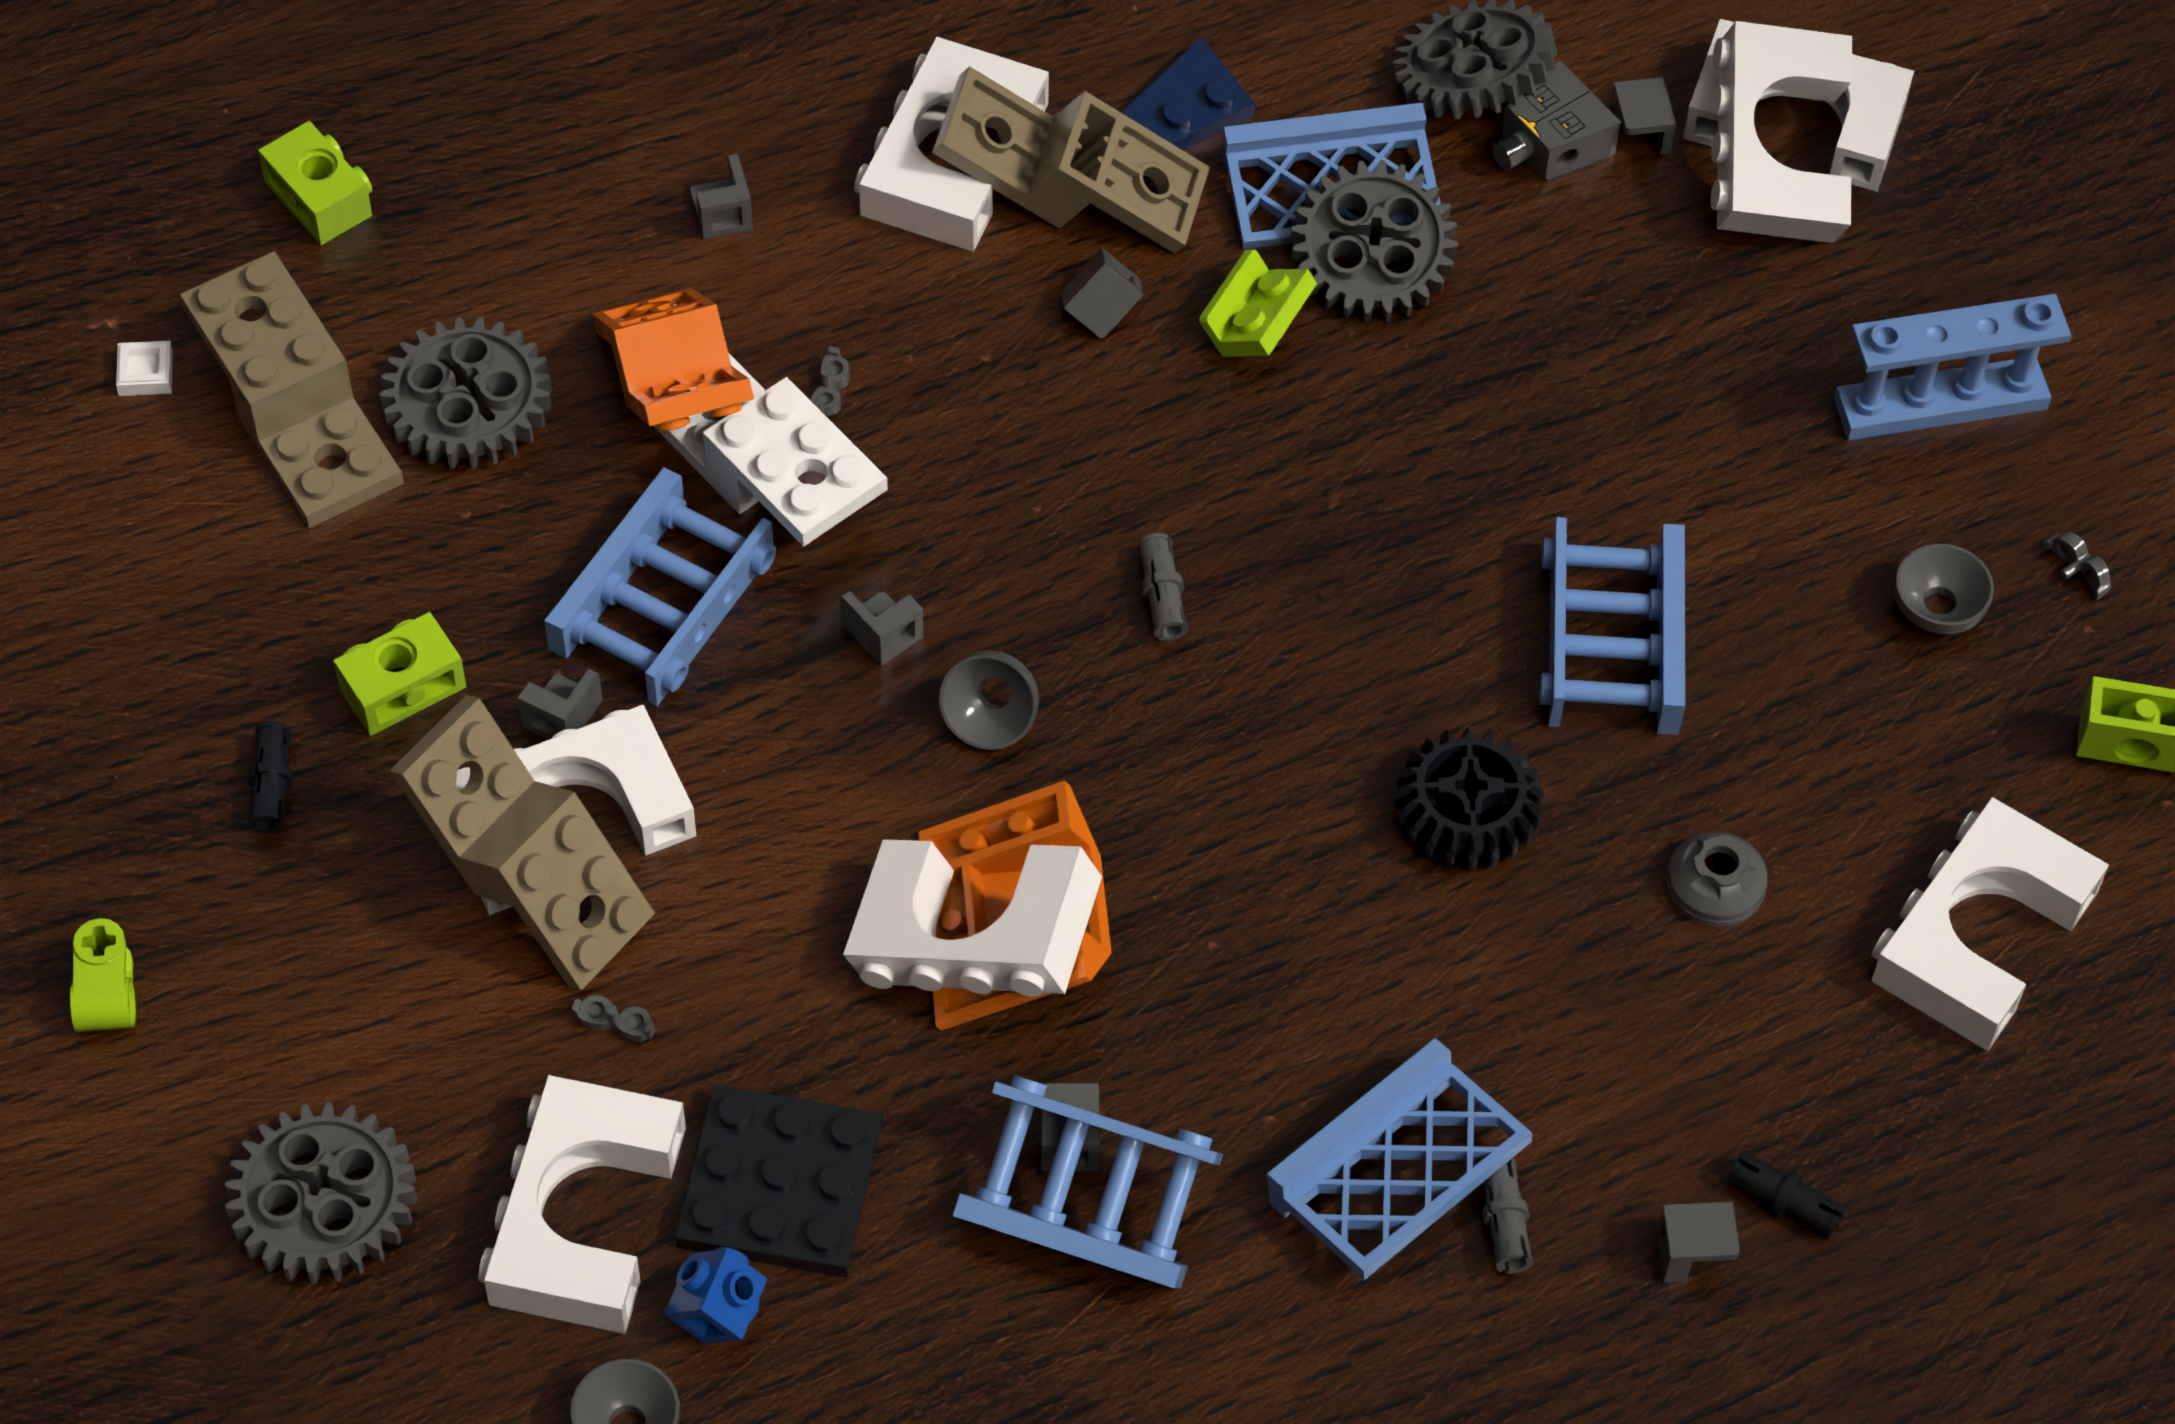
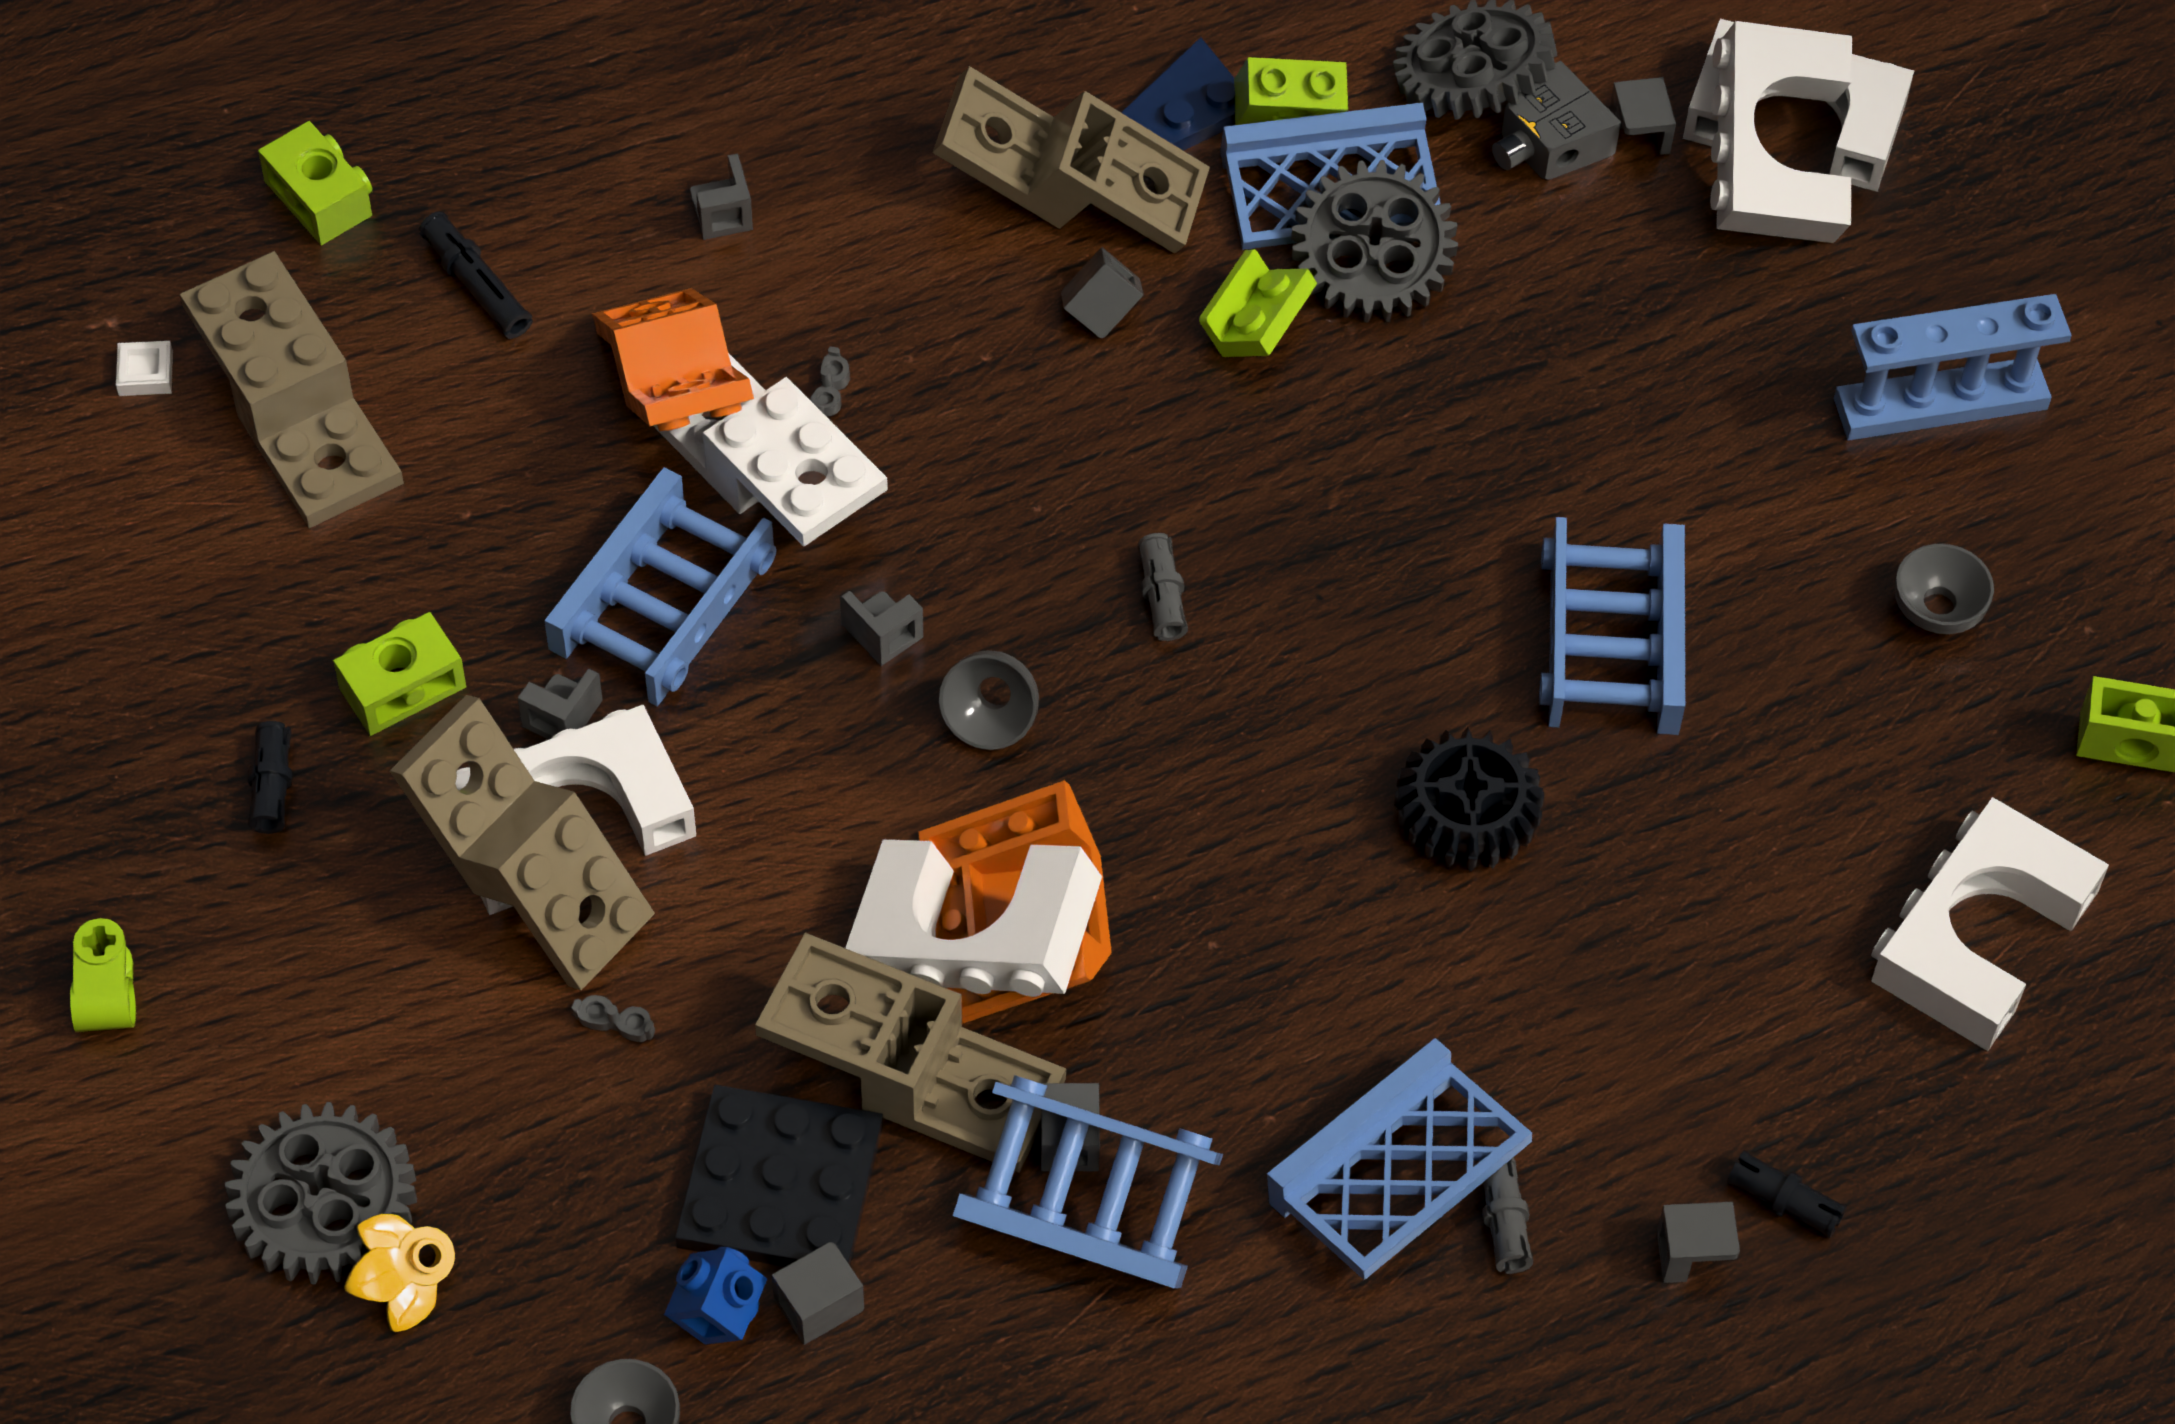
dark grey gear [380,317,552,469] -> none
white arch [478,1075,686,1334] -> none
white arch [854,37,1049,252] -> none
dark grey piece [1665,831,1767,927] -> none
dark grey piece [2042,532,2111,600] -> none
none -> yellow plate [344,1214,455,1332]
none -> black pin [419,211,533,339]
none -> dark tan bracket [755,933,1066,1173]
none -> dark grey panel [772,1242,864,1345]
none -> lime brick [1234,57,1348,125]

